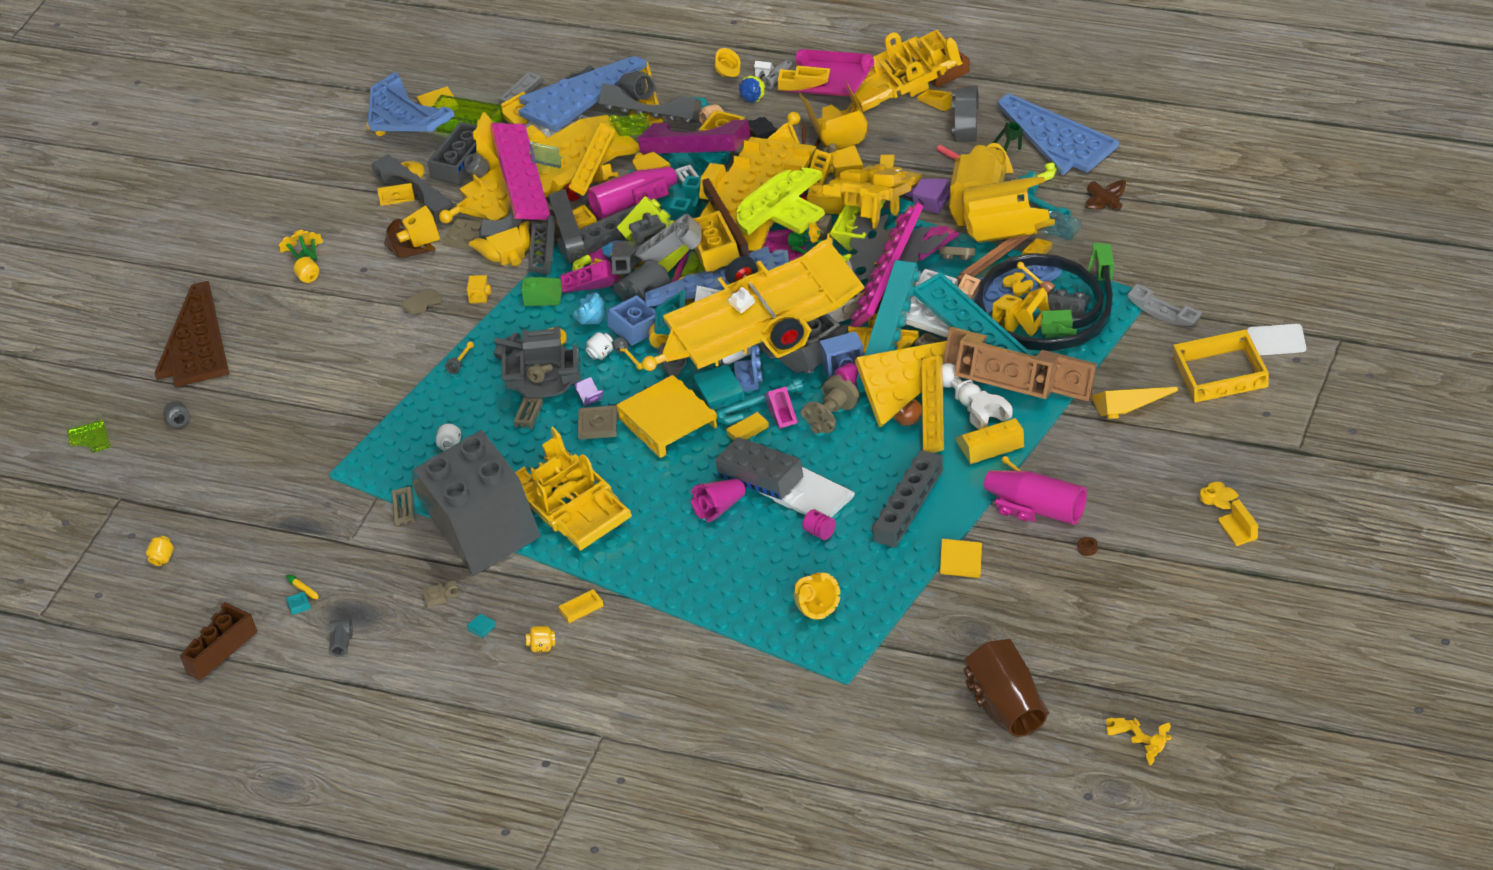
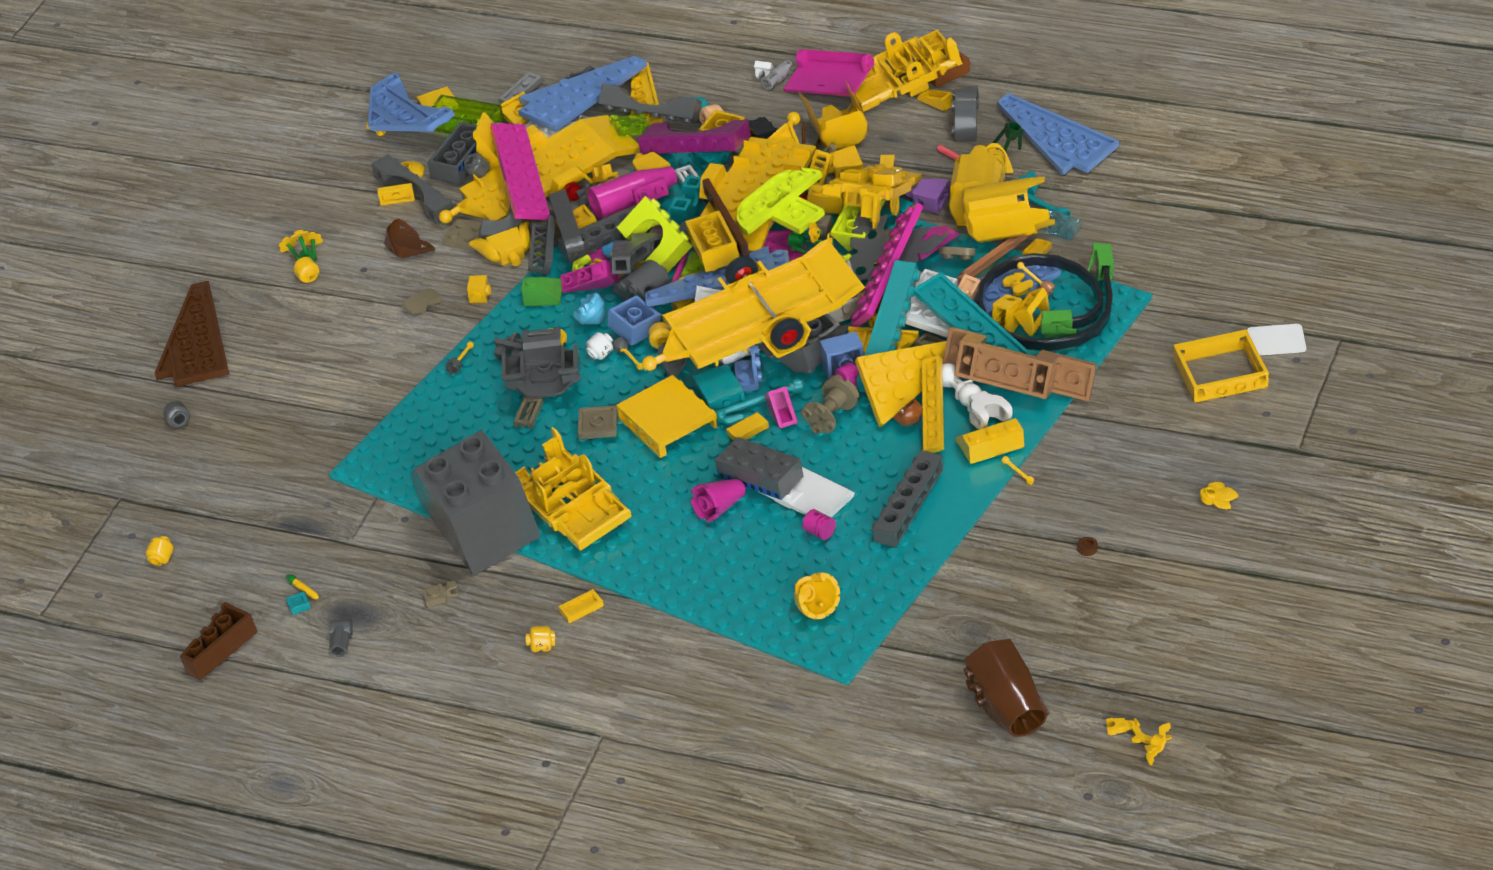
clear neon green tile [67,420,111,453] -> none
dark tan tile [392,486,416,526] -> none
yellow torso [396,206,440,247] -> none
white head [435,424,462,451] -> none
teal tile [467,614,496,638] -> none
dark tan plate [527,364,553,383] -> none
clear light blue piece [529,142,562,168] -> none
yellow plate [569,122,615,196] -> none
bracket [574,378,604,406] -> none
dark grey helmet [618,71,656,100] -> none
dark grey hips [629,213,666,243] -> none
light grey beam [636,214,701,263] -> none
teal slope [654,290,686,335] -> none
yellow piece [714,48,740,77] -> none
white tile [728,287,755,313] -> none
blue piece [739,76,765,103] -> none
yellow slope [778,66,830,91] -> none
yellow tile [940,539,982,578] -> none
dark pink piece [984,470,1087,525] -> none
neon yellow arm [1036,162,1057,181] -> none
dark grey bracket [1048,289,1091,317] -> none
reddish brown plant [1085,180,1126,210] -> none
yellow wedge [1091,387,1178,419] -> none
light grey slope [1127,284,1202,326] -> none
yellow panel [1218,499,1258,546] -> none

